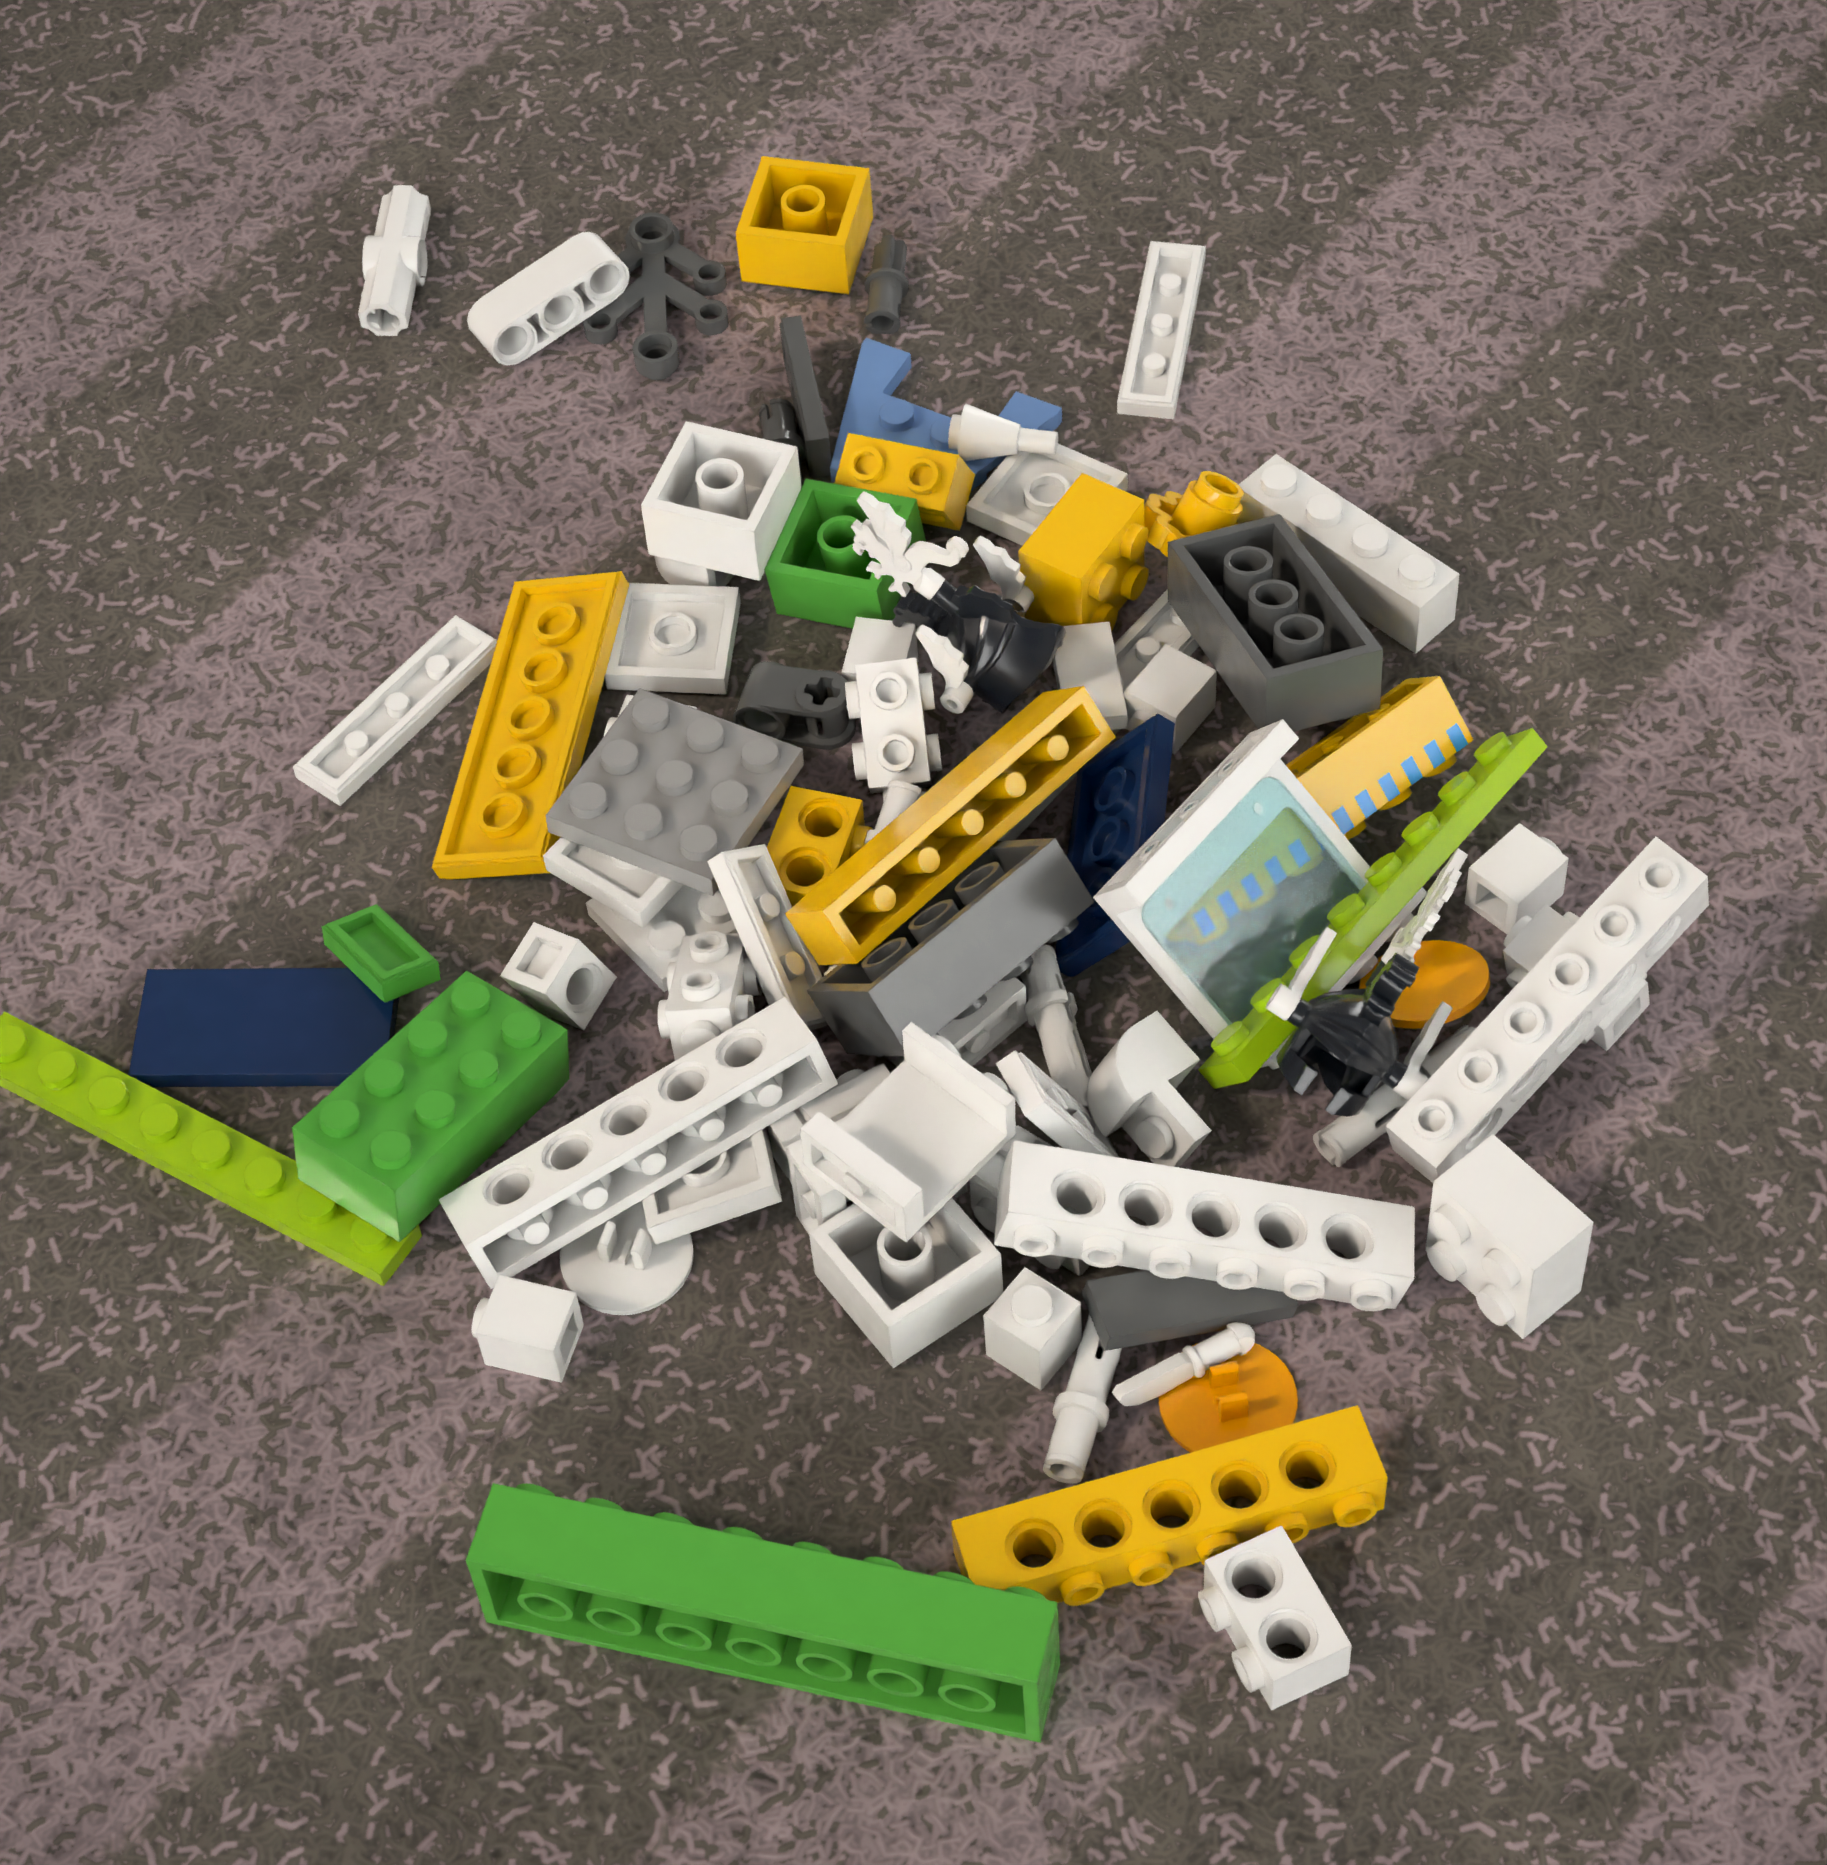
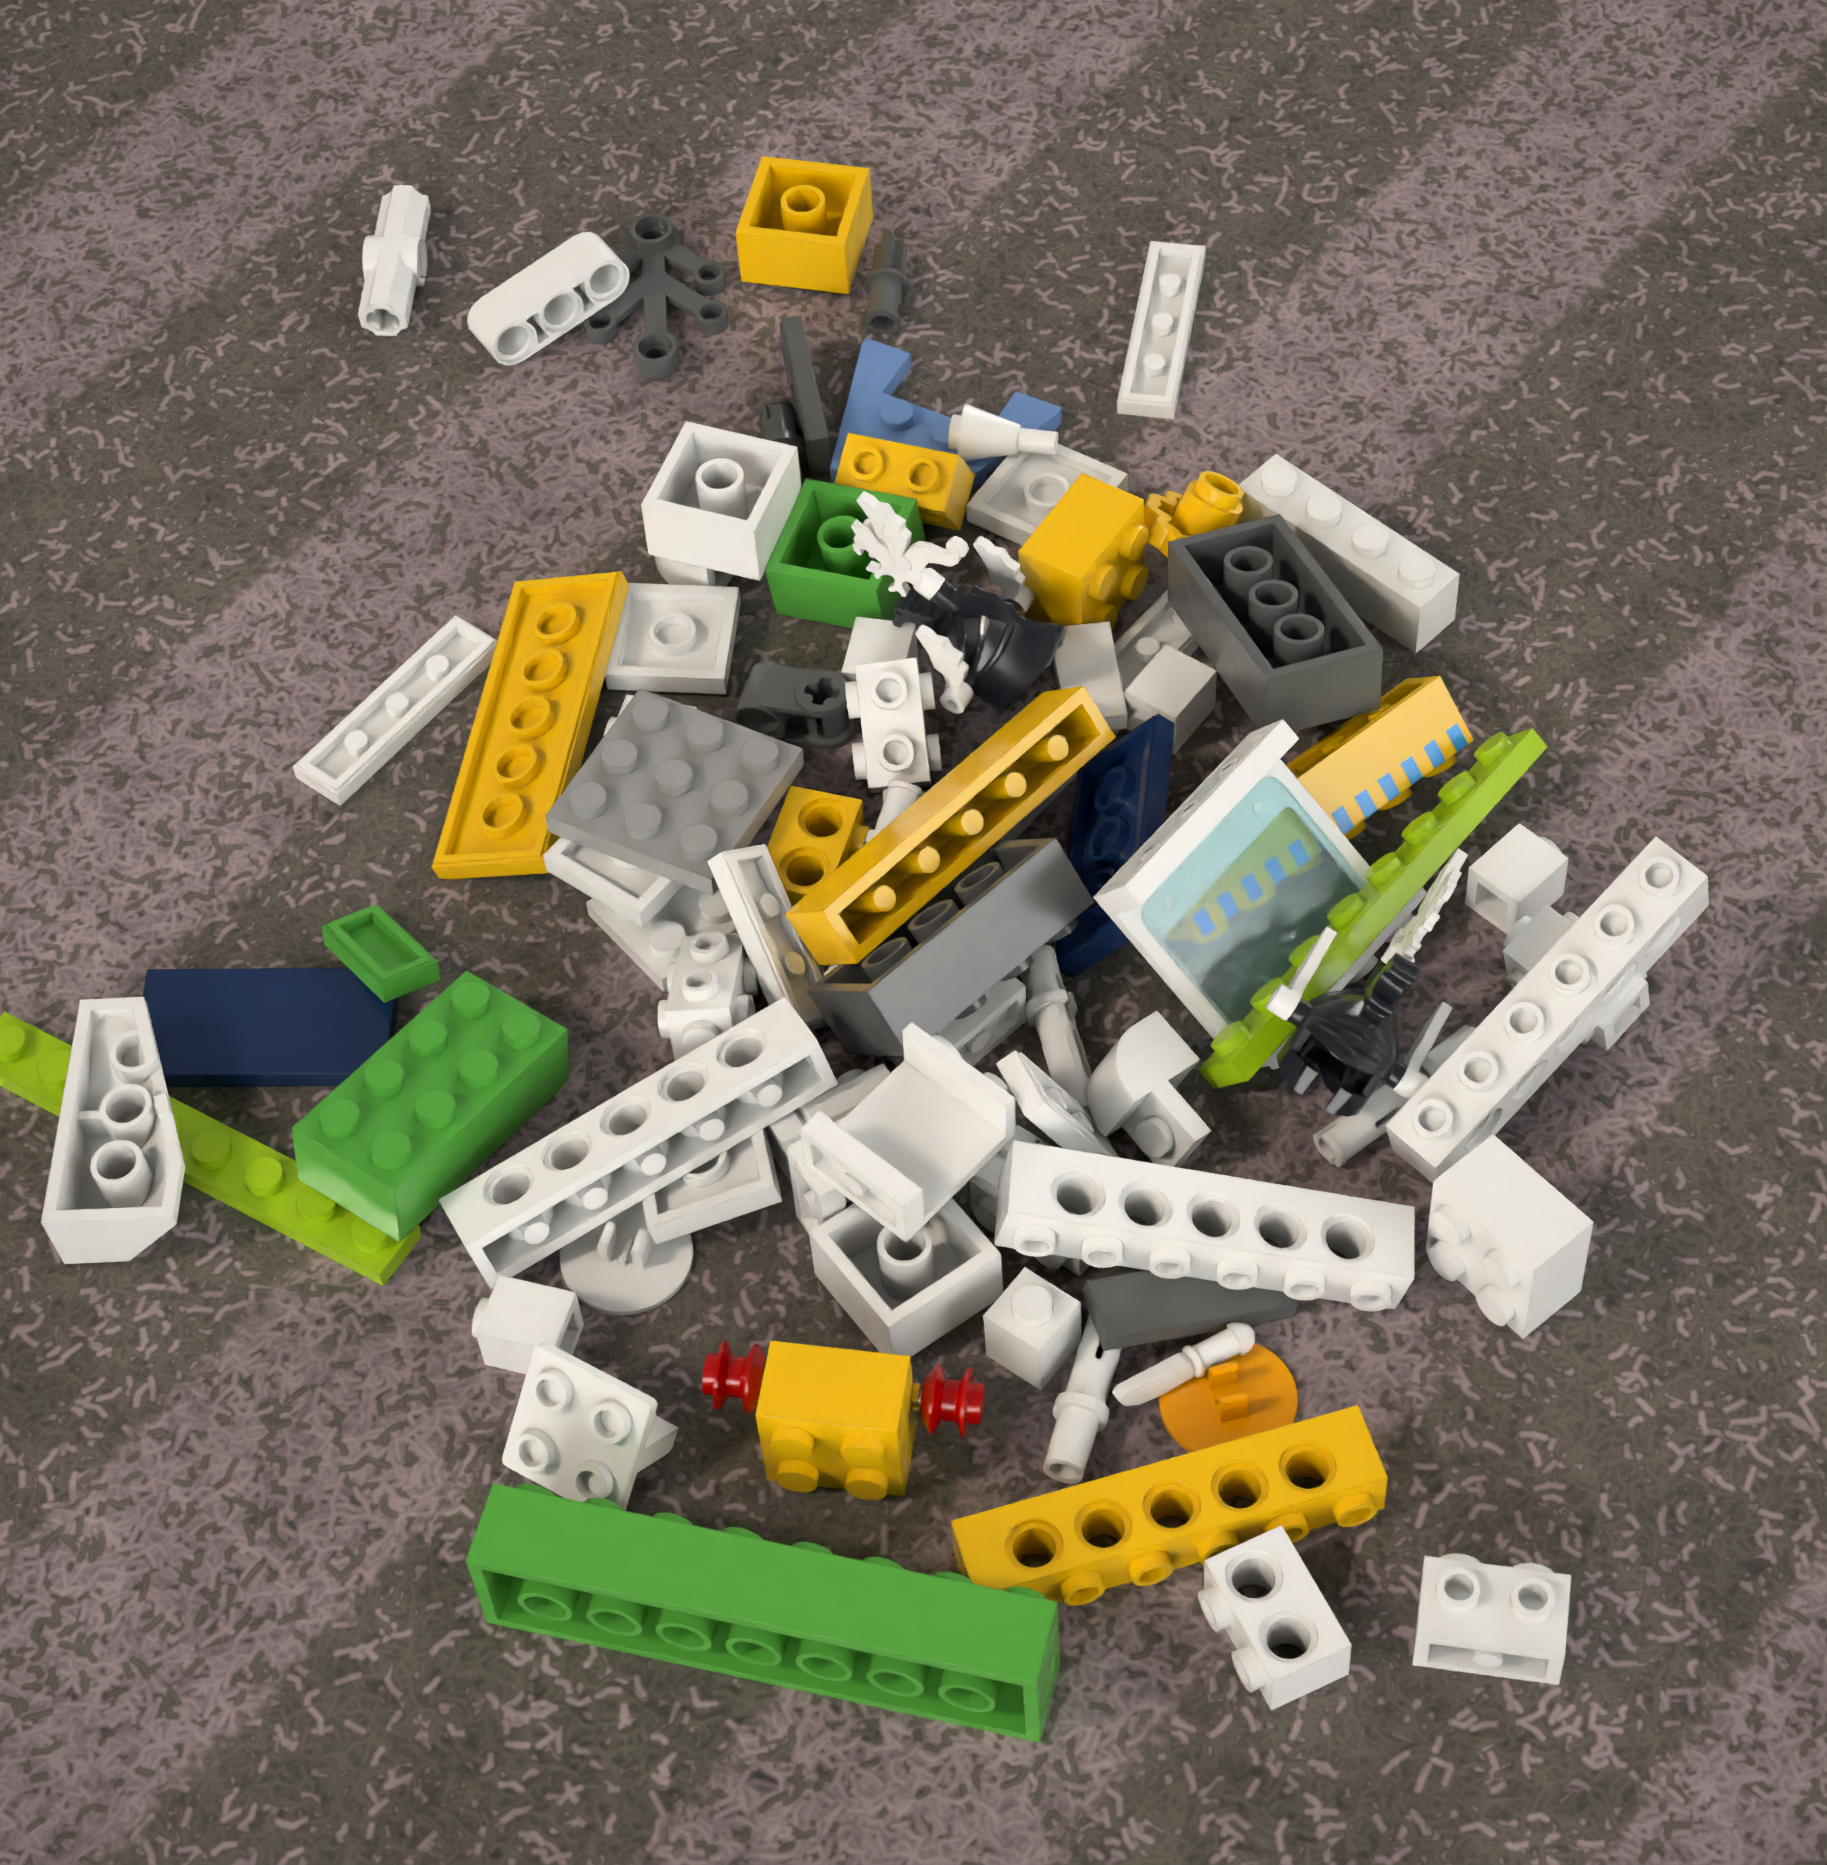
white brick [500,922,617,1030] -> none
light orange piece [1359,940,1490,1029] -> none
none -> white wedge [41,997,185,1264]
none -> white bracket [502,1342,679,1511]
none -> yellow brick [702,1340,985,1500]
none -> white brick [1412,1554,1571,1685]

